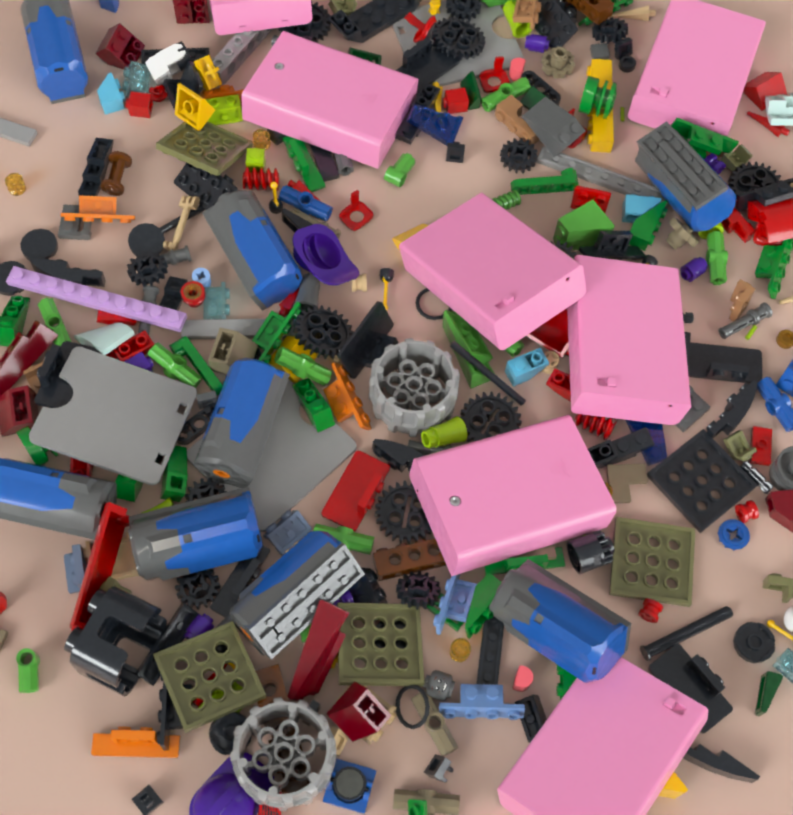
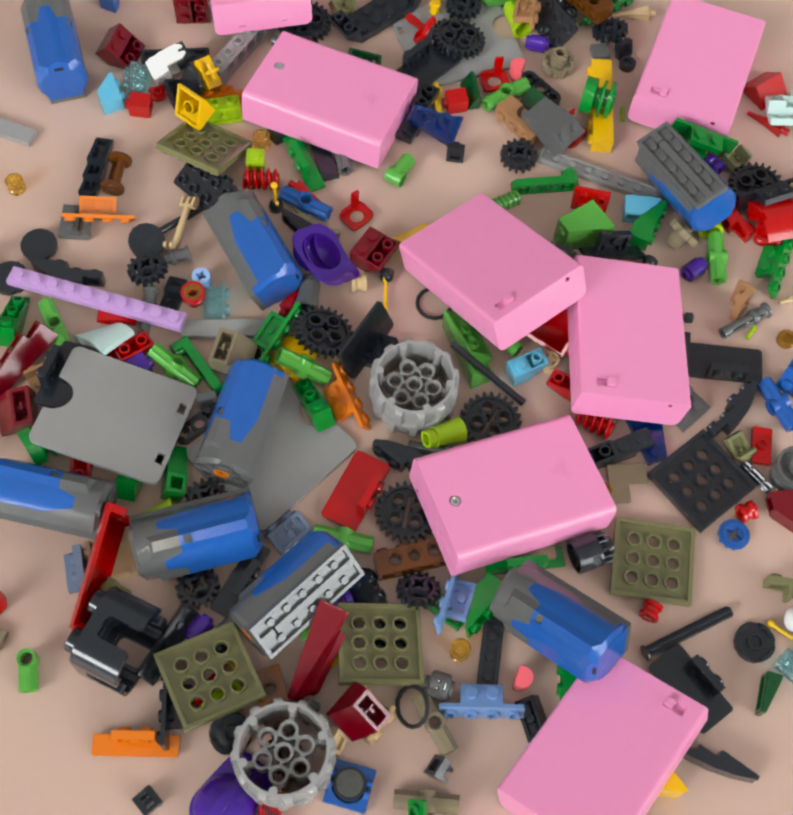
none -> dark red slope [350,226,400,272]

